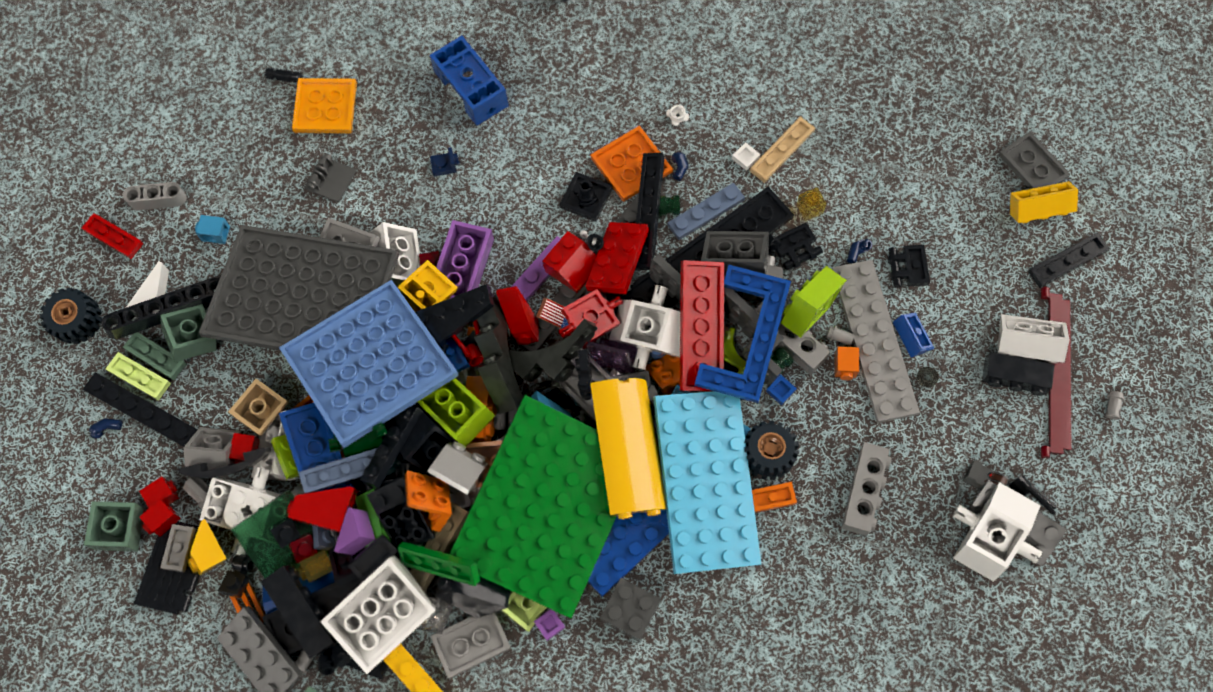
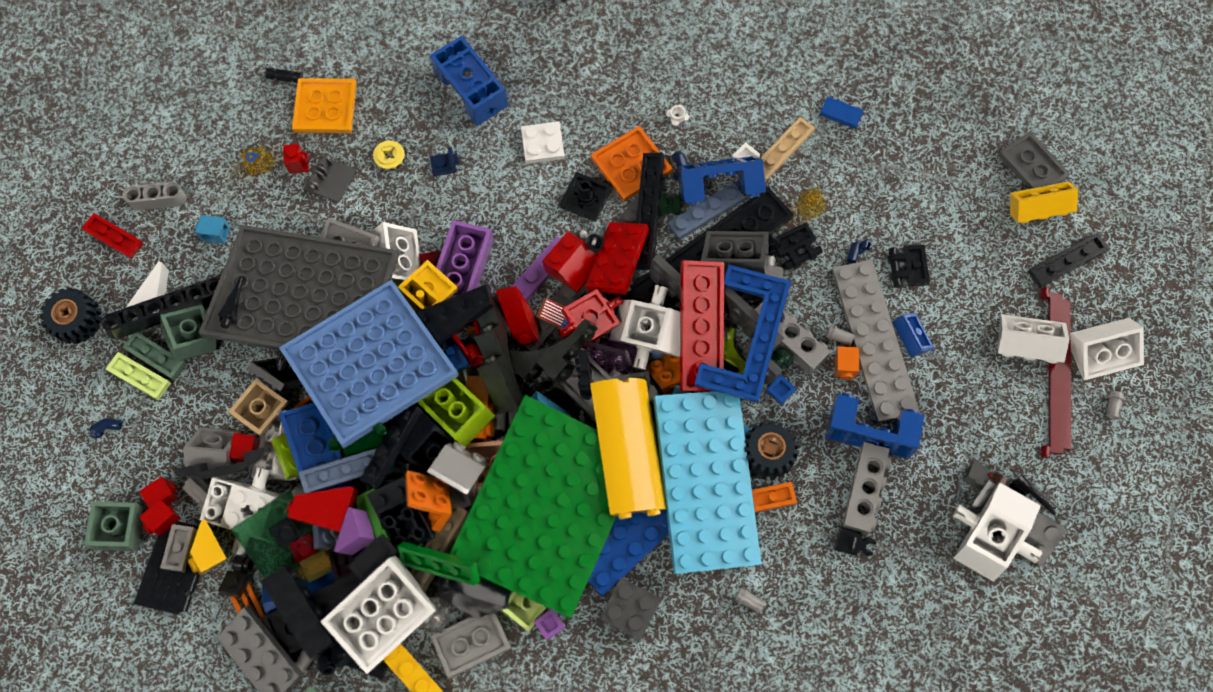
black plate [83,372,198,447] -> none
lime brick [781,266,847,338] -> none
clear smoke plate [917,367,939,388] -> none
black brick [982,352,1055,396] -> none
none -> black piece [218,277,243,329]
none -> clear yellow brick [241,145,274,177]
none -> black plate [248,352,303,392]
none -> red brick [283,143,309,174]
none -> light yellow gear [373,141,405,170]
none -> white plate [521,121,565,164]
none -> blue plate [677,155,766,205]
none -> light grey pin [735,587,765,613]
none -> blue tile [820,96,864,129]
none -> blue plate [825,393,925,459]
none -> black plate [834,527,876,556]
none -> white slope [1070,318,1144,380]

